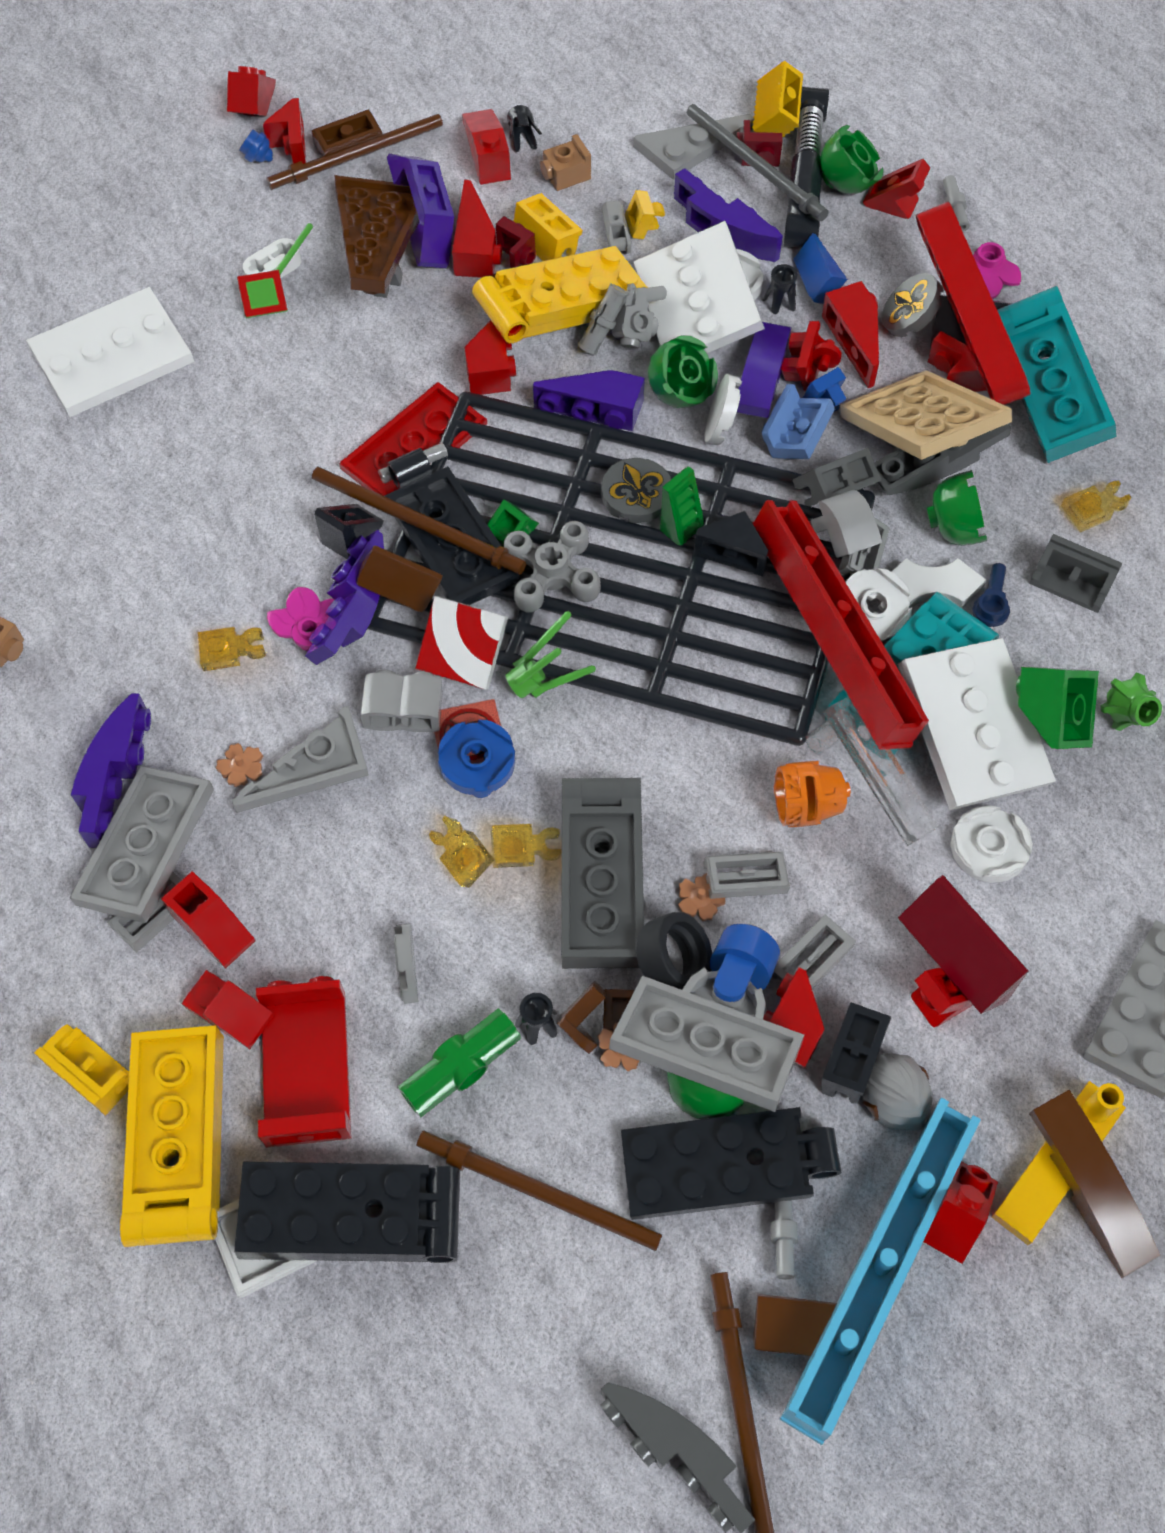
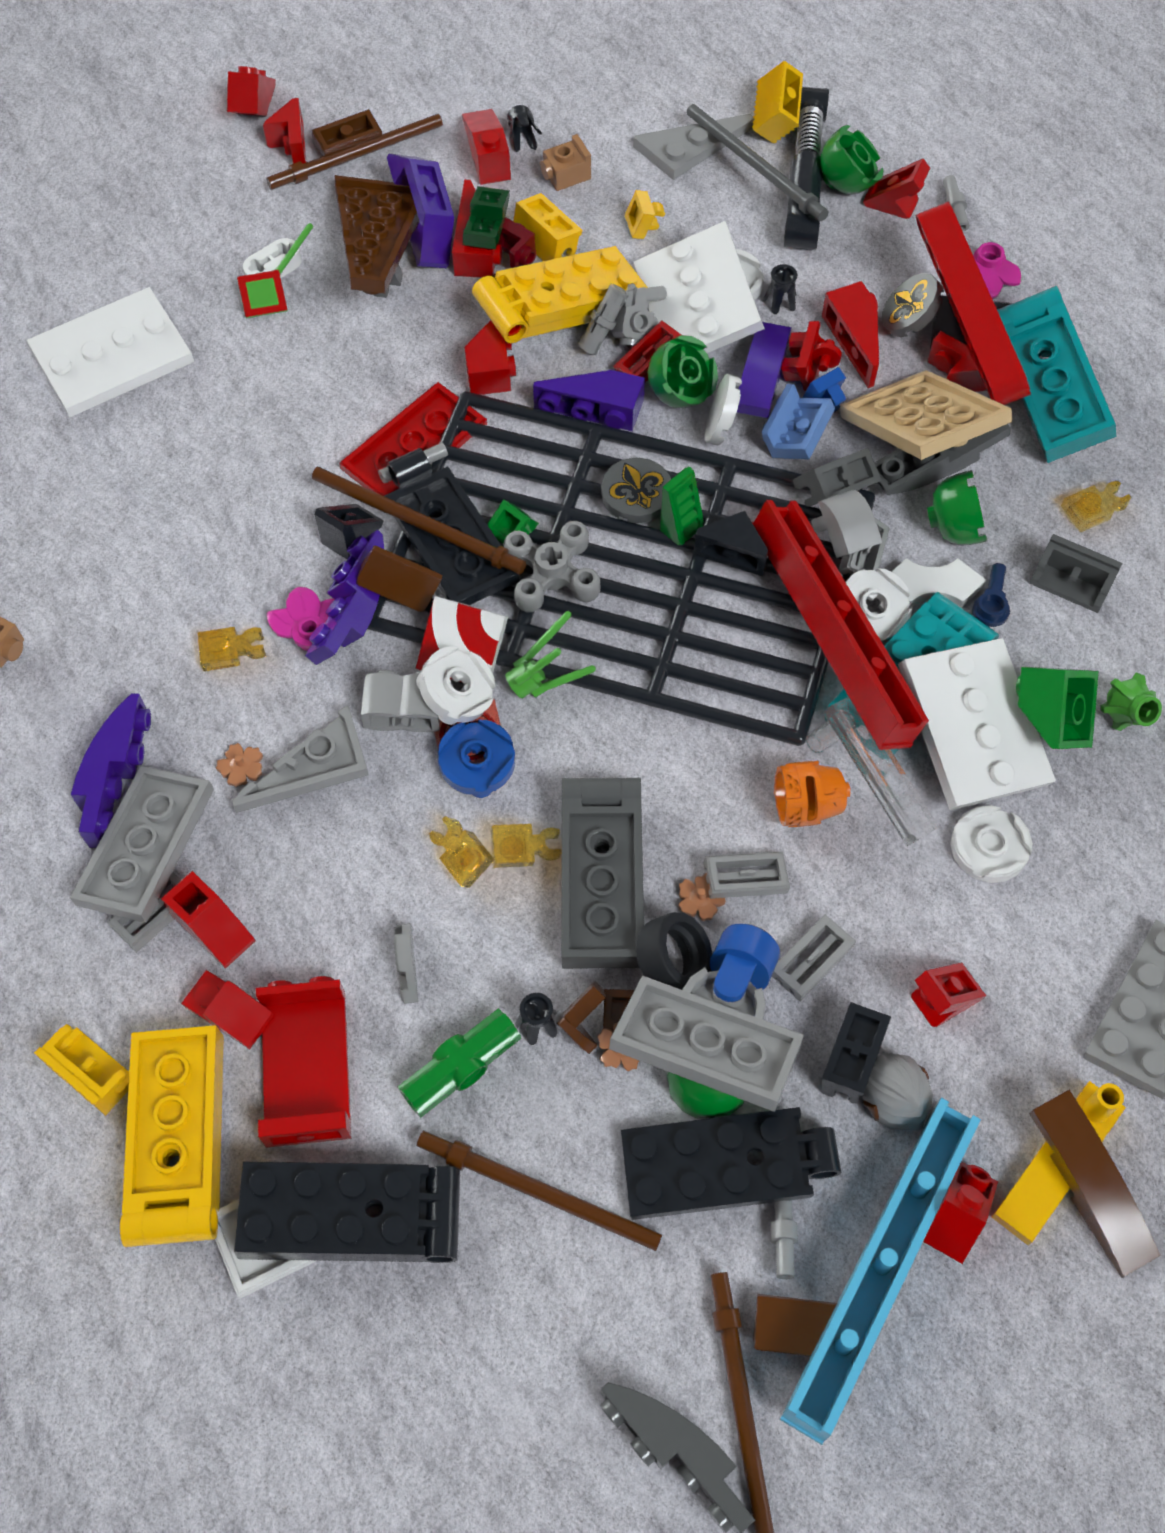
blue plate [239,129,273,163] -> none
light grey bar [602,200,631,254] -> none
dark purple slope [674,168,783,262] -> none
dark red bracket [736,120,783,167] -> none
red slope [763,967,825,1069] -> none
blue slope [794,233,848,304] -> none
dark red slope [898,875,1029,1014] -> none
none -> white plate [416,647,495,725]
none -> dark green slope [463,186,510,250]
none -> red tile [613,320,682,383]

